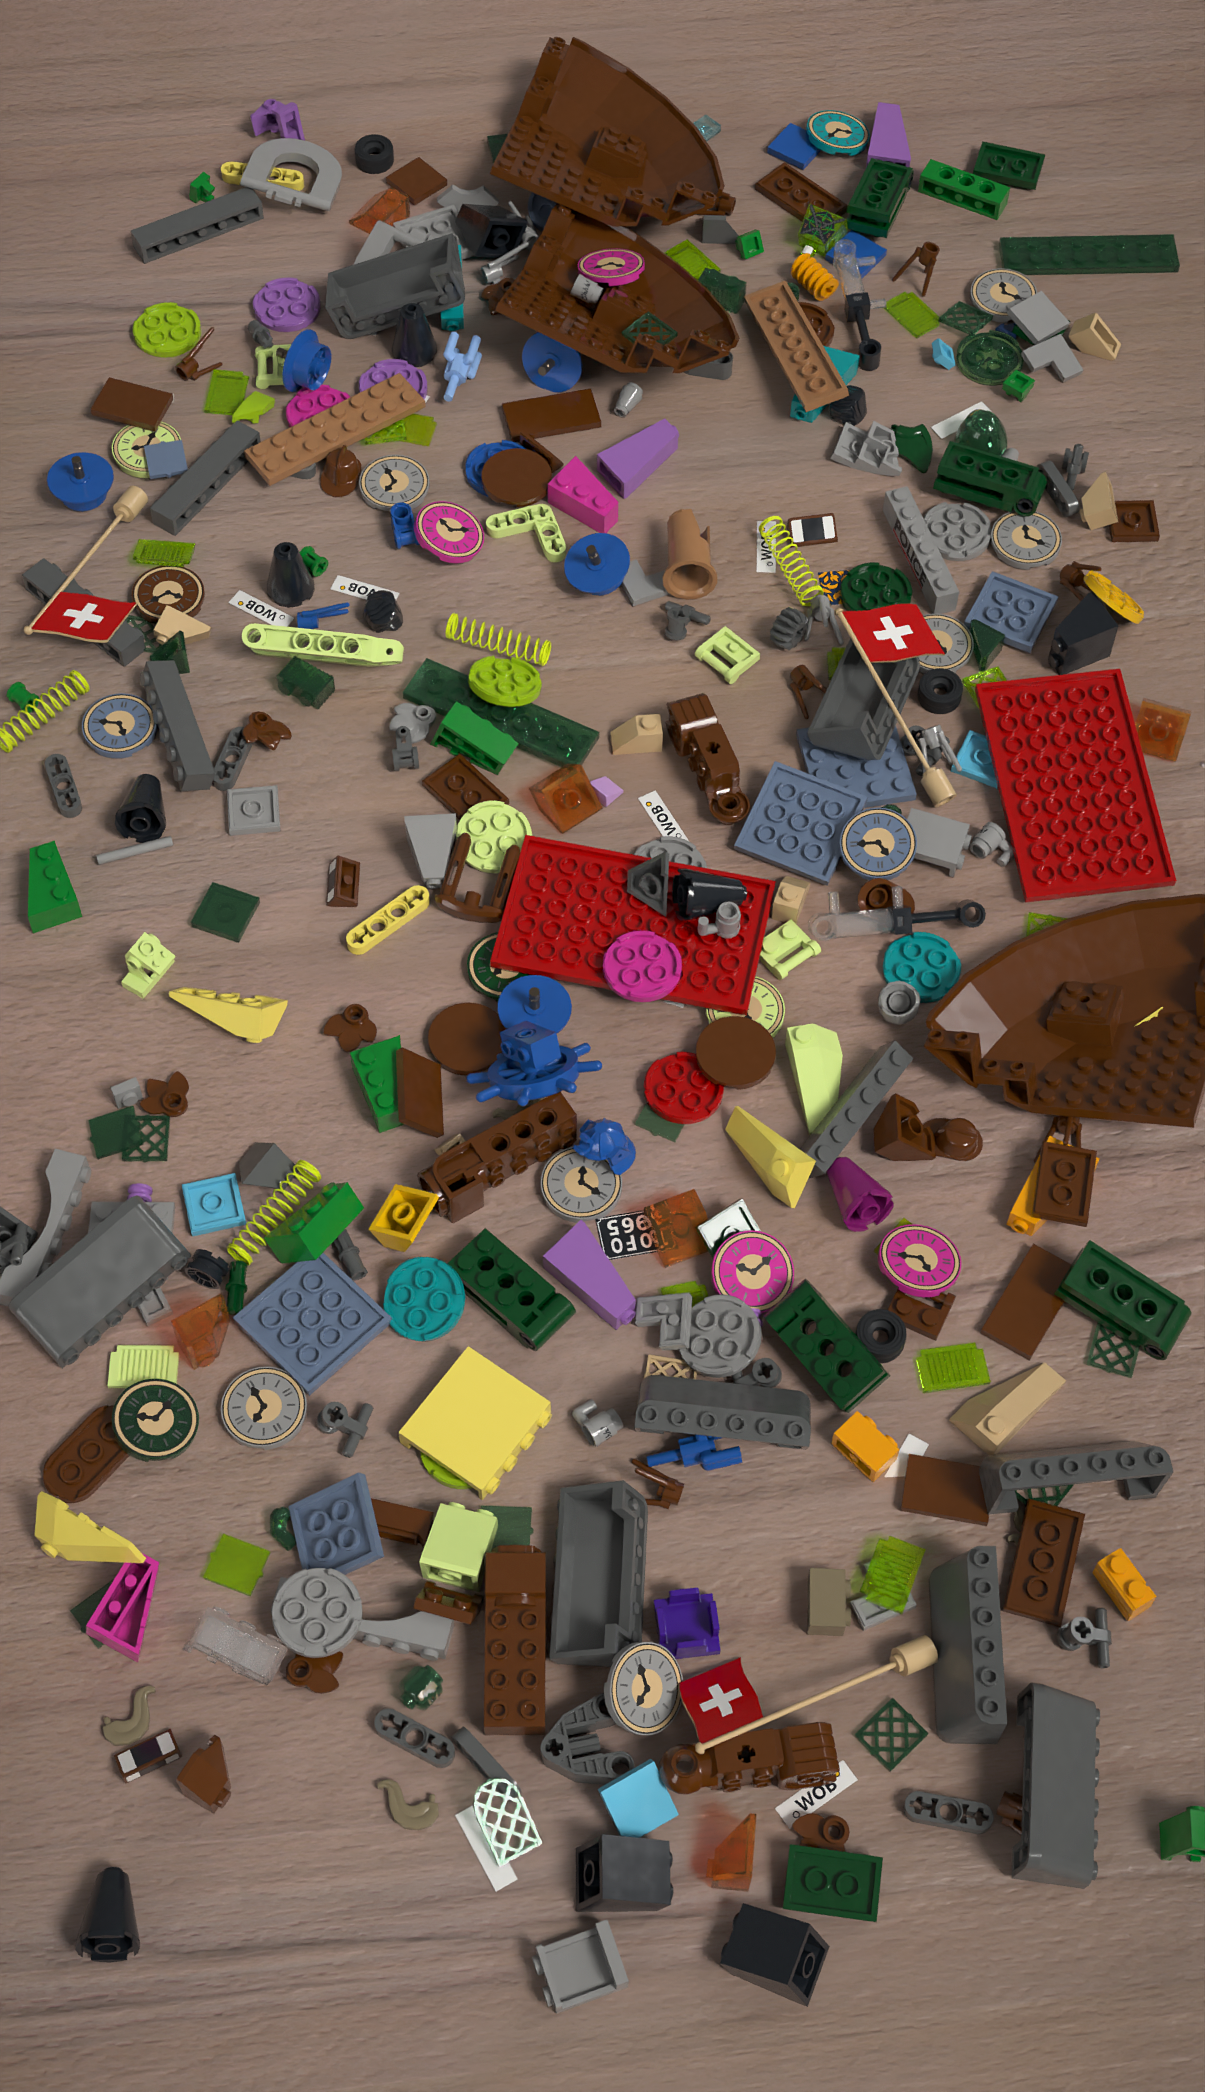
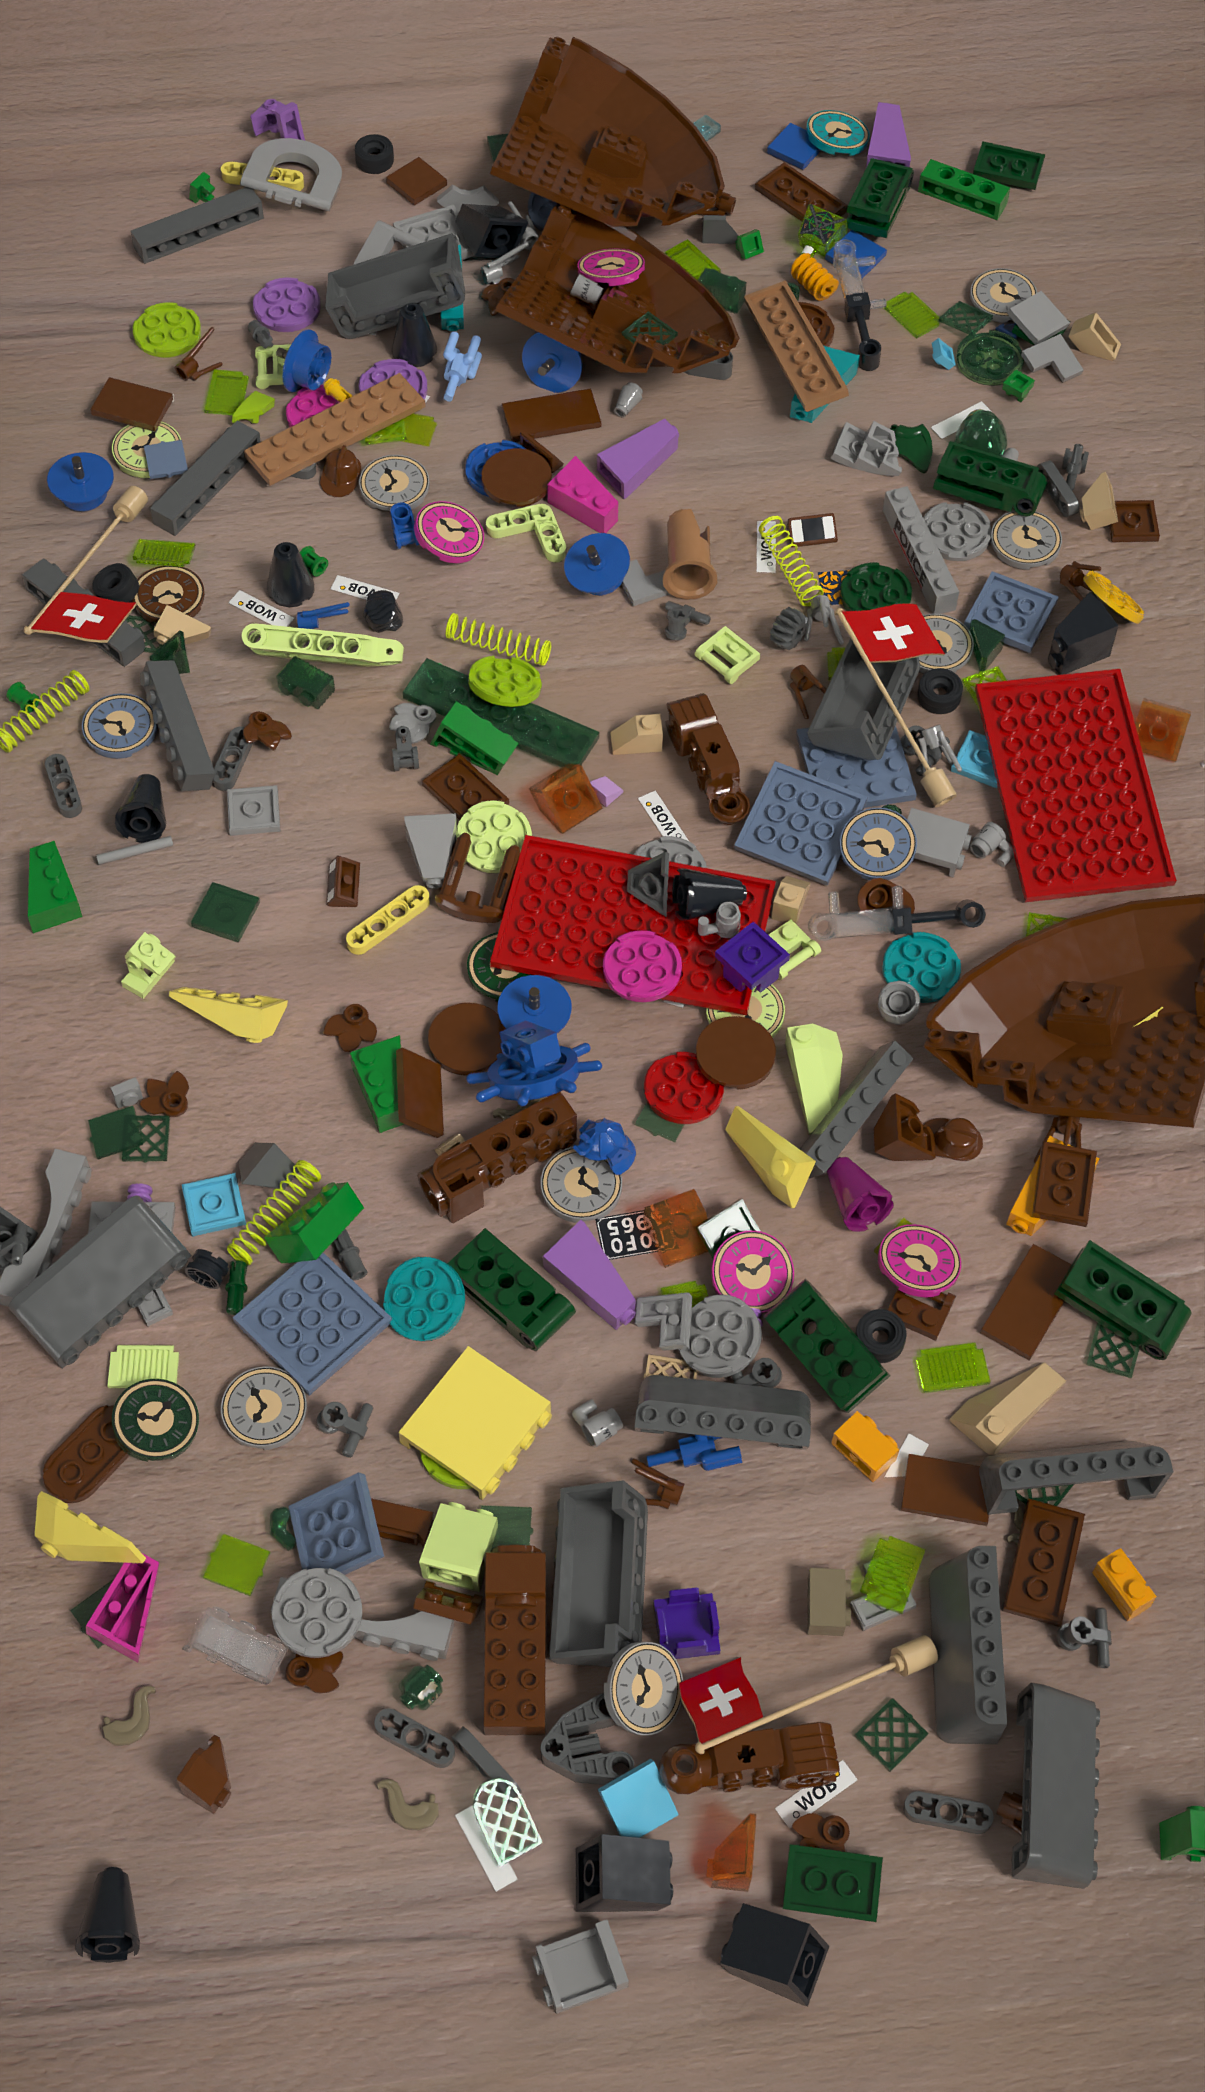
slope [114,1729,182,1784] -> none
clear orange slope [171,1293,230,1370] -> none
clear orange slope [349,187,410,234] -> none
yellow slope [369,1184,439,1252] -> none
black hair [829,385,867,426] -> none
reddish brown plant [892,242,940,297] -> none
clear green plate [999,234,1180,275] -> none
none -> black tyre [92,563,139,602]
none -> yellow pin [324,378,353,403]
none -> dark purple panel [715,922,790,993]

